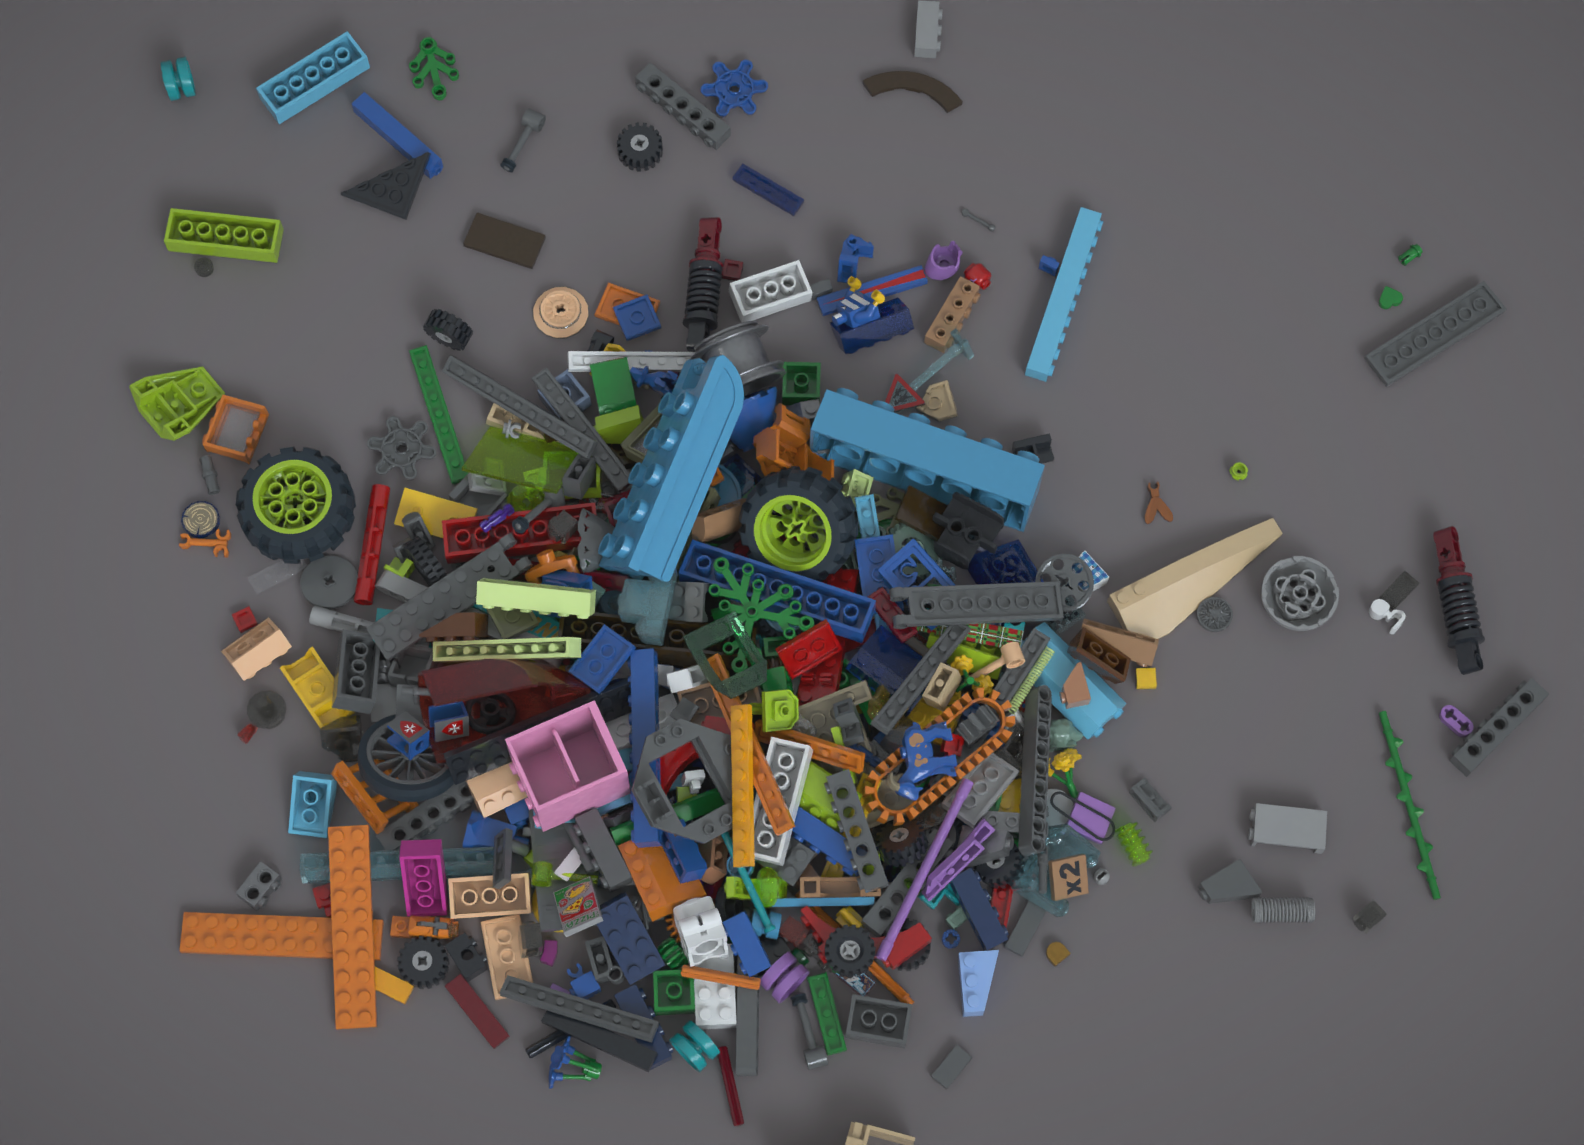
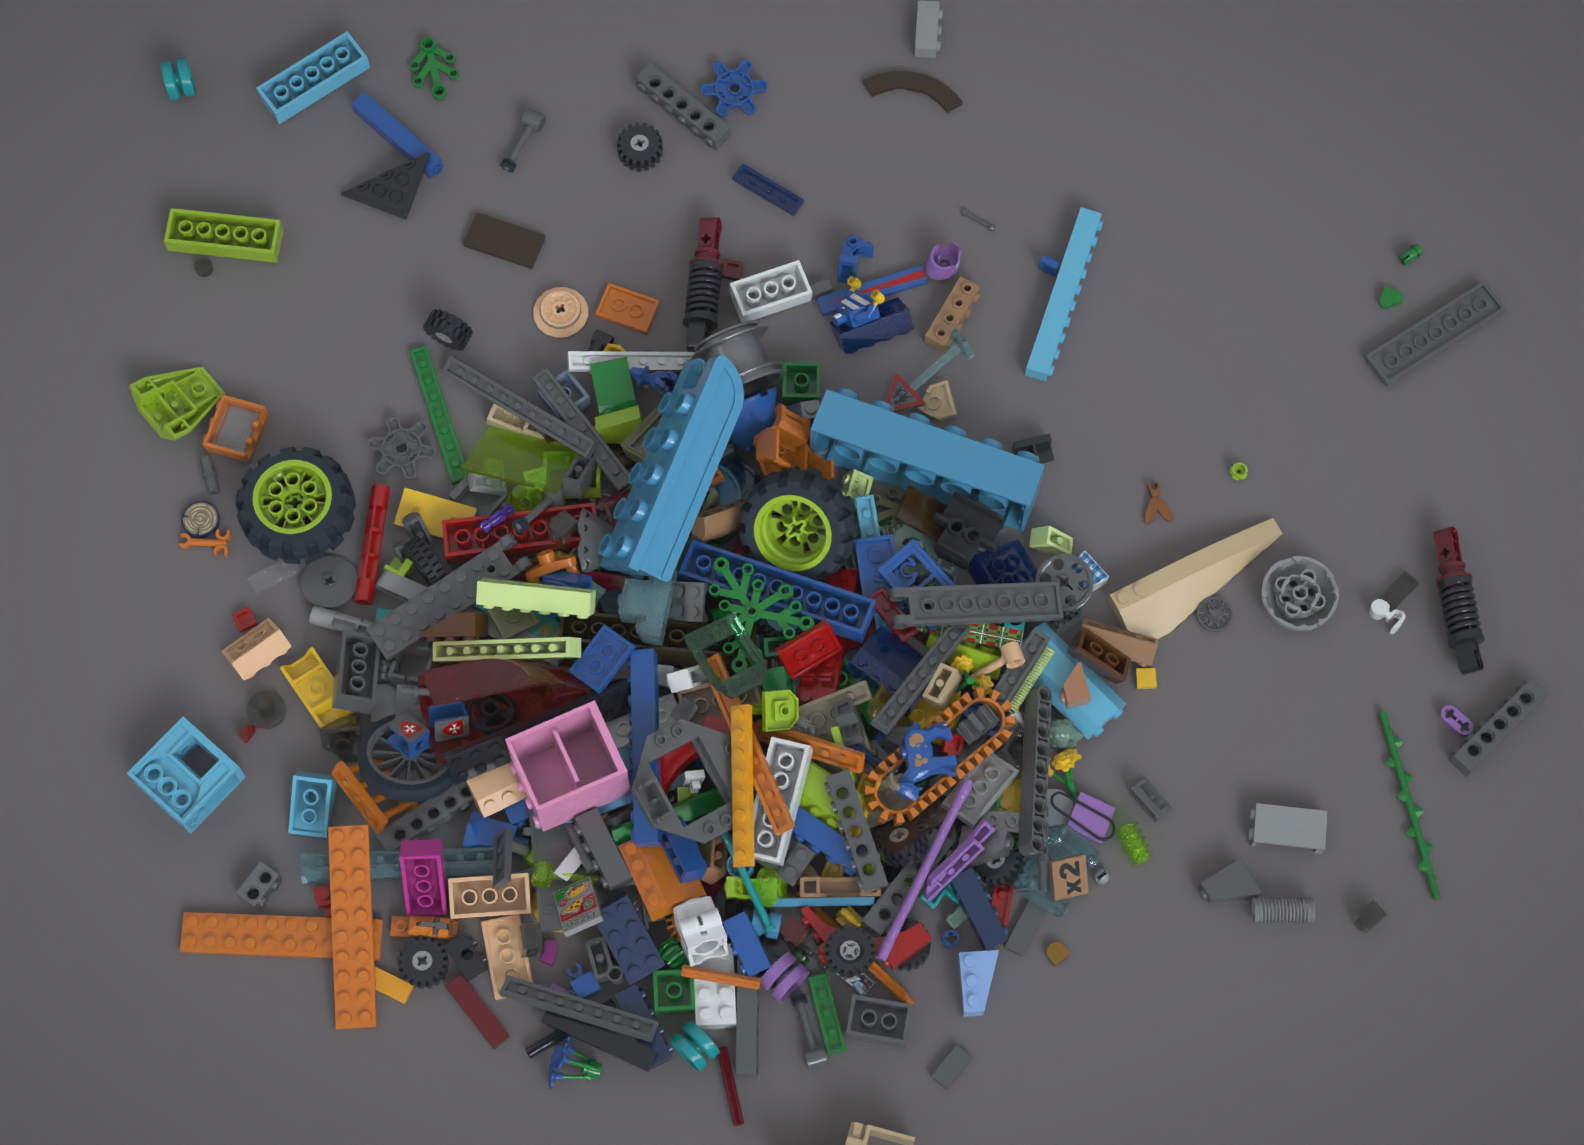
light grey plate [502,419,521,438] -> none
blue tile [613,294,661,341] -> none
red head [964,263,991,290] -> none
none -> medium azure piece [127,716,246,834]
none -> yellowish green slope [1029,525,1073,555]

